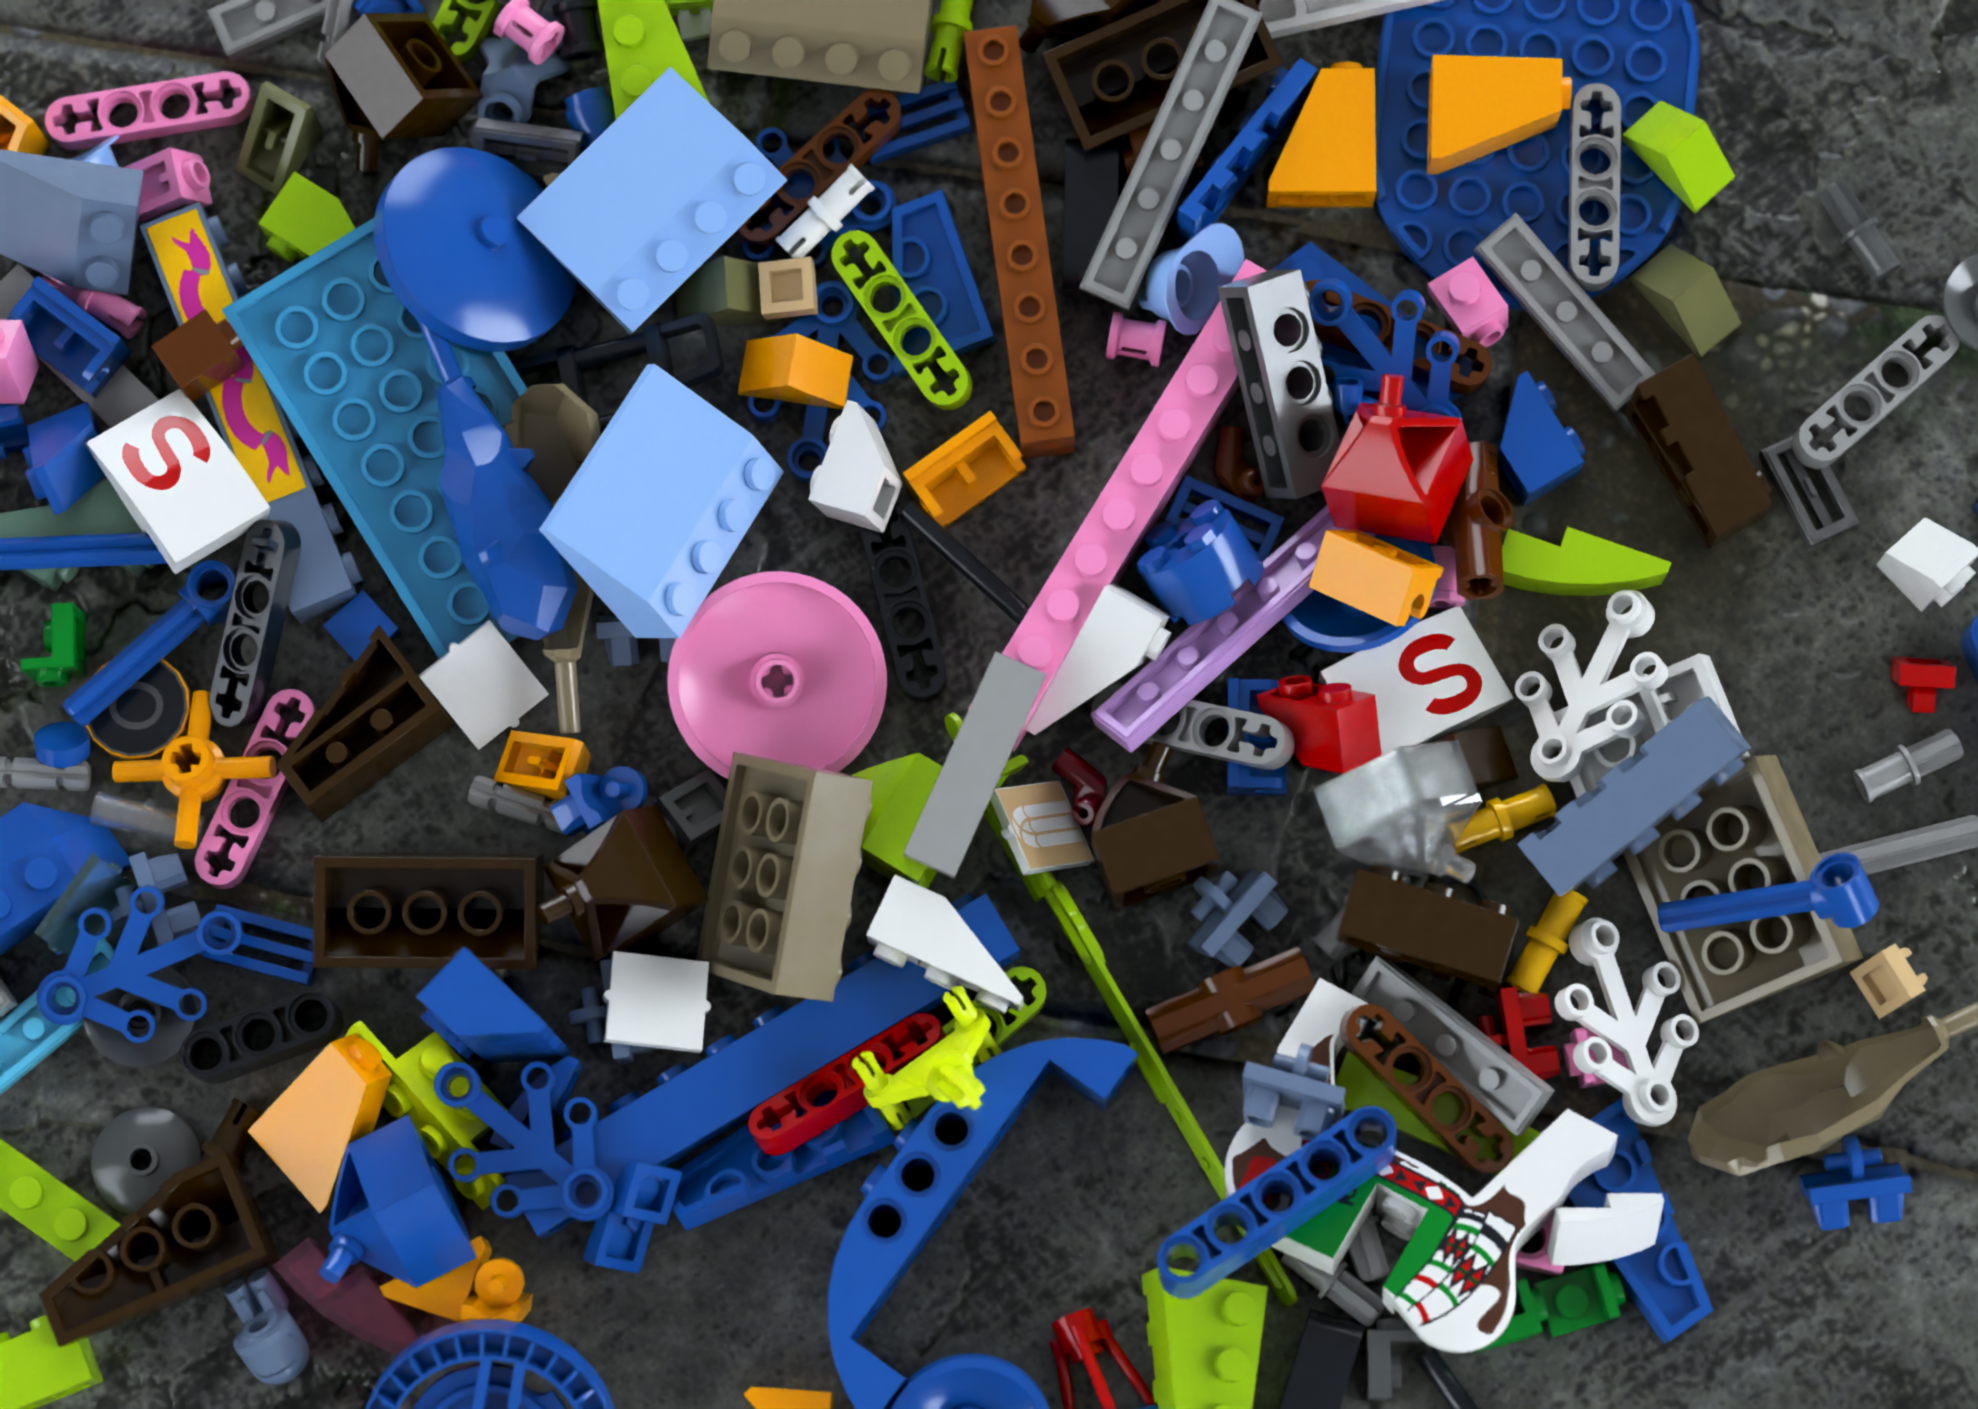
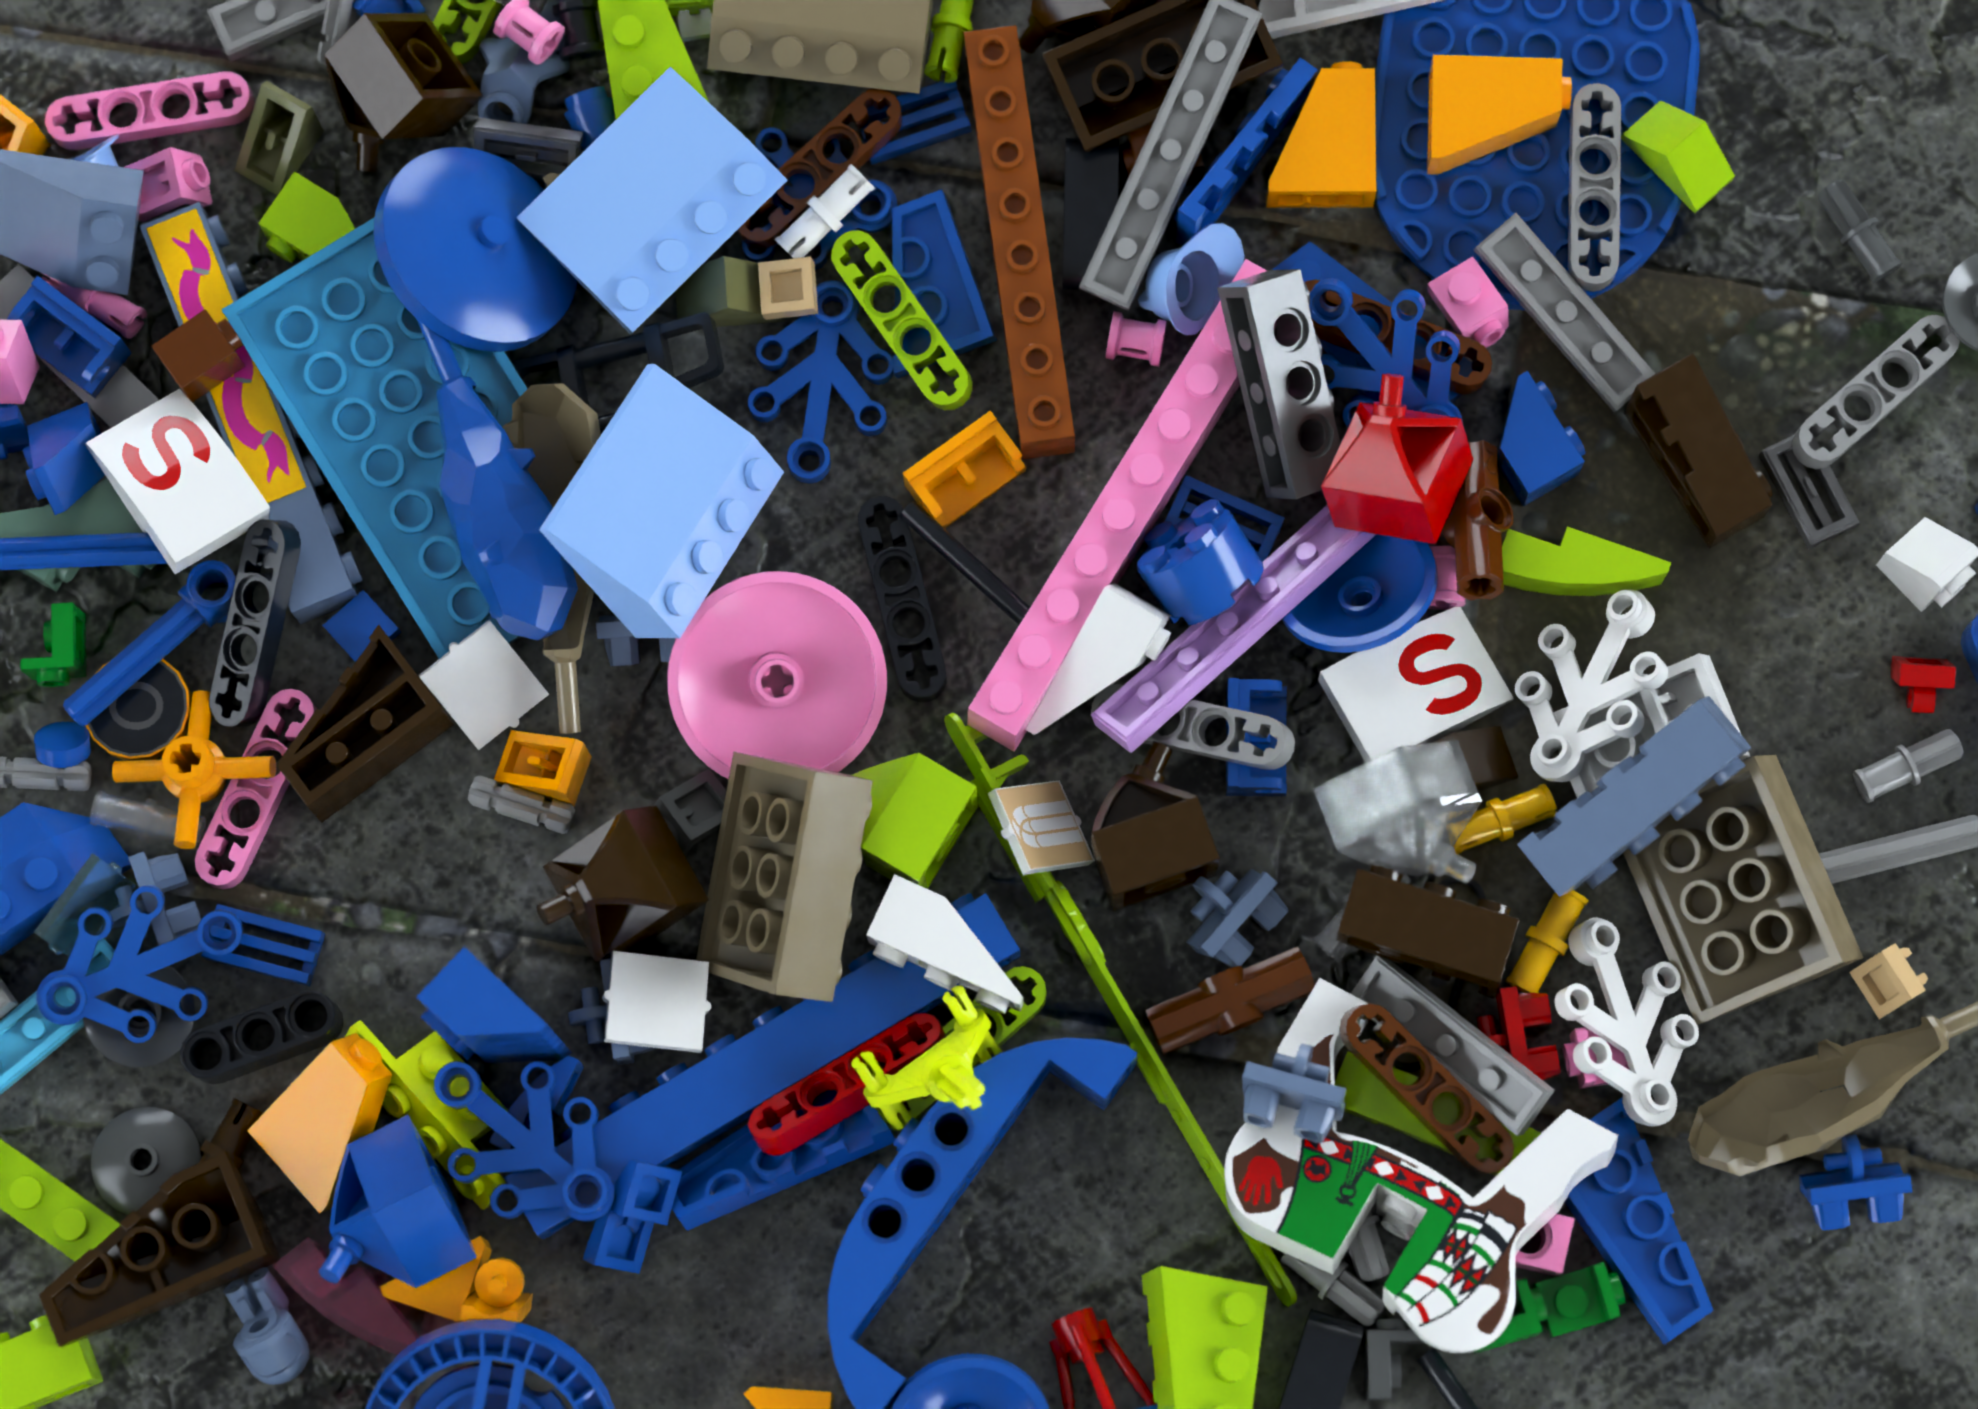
dark brown slope [313,852,544,970] -> none
blue hips [550,766,648,836] -> none
light orange slope [738,333,853,410] -> none
white slope [808,400,903,533] -> none
light grey tile [903,651,1046,879] -> none
dark red arm [1052,747,1108,827] -> none
blue beam [1158,1106,1397,1299] -> none
reddish brown arm [1214,426,1265,501] -> none
red slope [1257,675,1382,774] -> none
light orange hinge [1309,529,1444,626] -> none
blue hand [1333,376,1379,415] -> none
white slope [1547,1193,1664,1266] -> none
olive slope [1629,244,1741,359] -> none
blue axle [1657,852,1879,932] -> none

